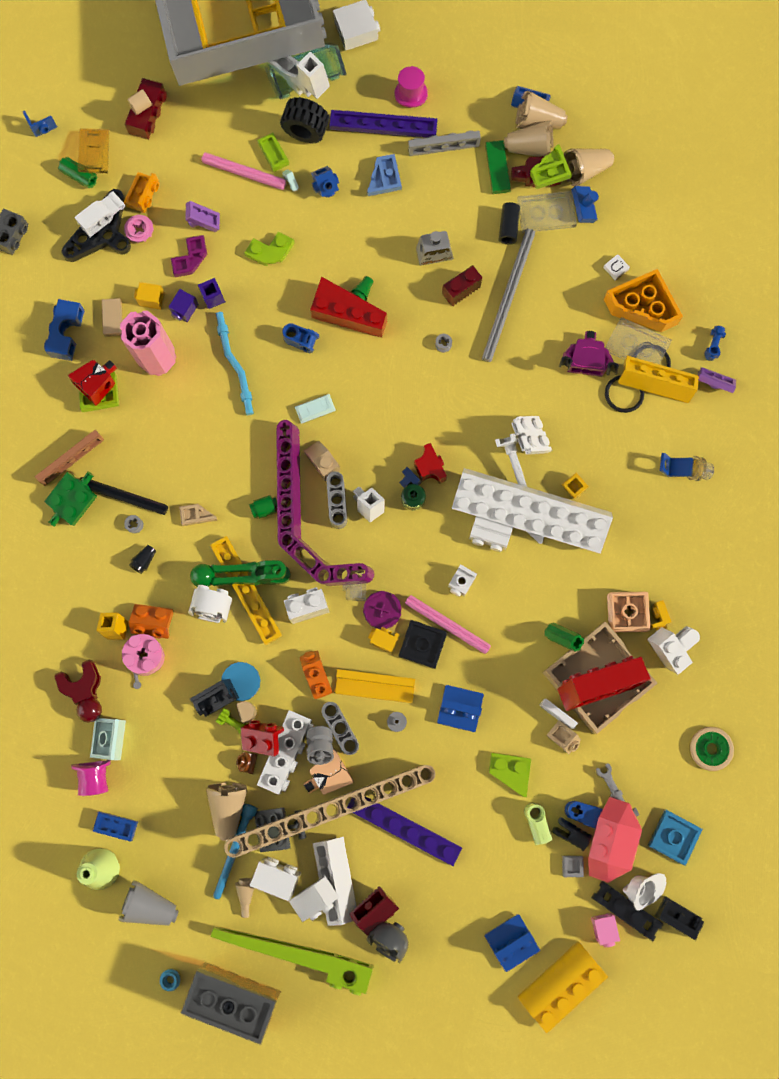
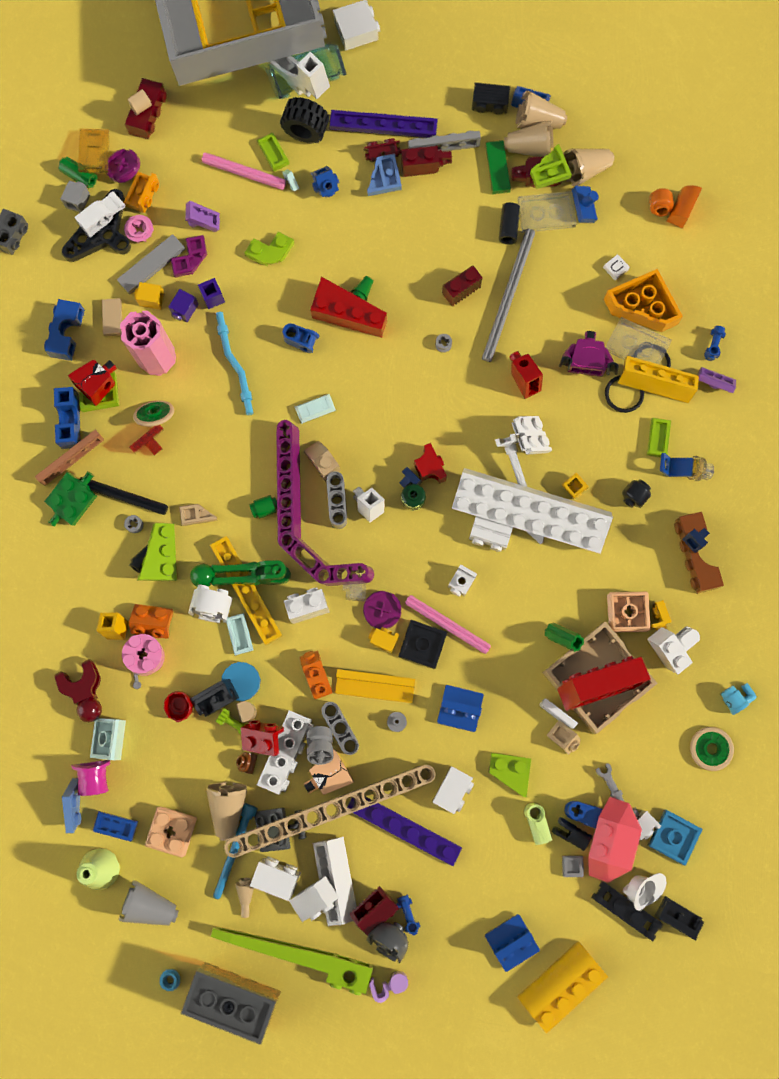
blue bracket [23,111,57,137] -> none
dark pink piece [394,66,428,108] -> none
light grey torso [416,231,453,266] -> none
bright pink brick [591,913,620,947] -> none
none -> blue arch [54,387,81,449]
none -> light grey brick [61,180,90,213]
none -> medium blue wing [62,778,81,833]
none -> magenta tile [105,149,140,183]
none -> light grey tile [117,234,185,295]
none -> clear red tile [129,425,164,456]
none -> green wheel [133,400,174,427]
none -> lime wing [137,523,177,581]
none -> light nougat brick [145,806,197,857]
none -> red hair [164,691,194,722]
none -> light aqua tile [226,613,254,655]
none -> dark red hinge [363,138,401,162]
none -> lavender leg [369,971,408,1003]
none -> blue bar [396,895,421,936]
none -> dark red hinge [401,146,452,177]
none -> white brick [432,766,474,814]
none -> black brick [472,82,510,115]
none -> red torso [509,351,543,399]
none -> black head [622,479,651,508]
none -> white brick [636,810,661,840]
none -> lime tile [647,418,671,457]
none -> orange head [649,188,674,217]
none -> orange brick [666,185,702,229]
none -> dark orange arch [674,512,724,594]
none -> dark blue tile [682,528,710,553]
none -> medium azure piece [720,683,757,715]

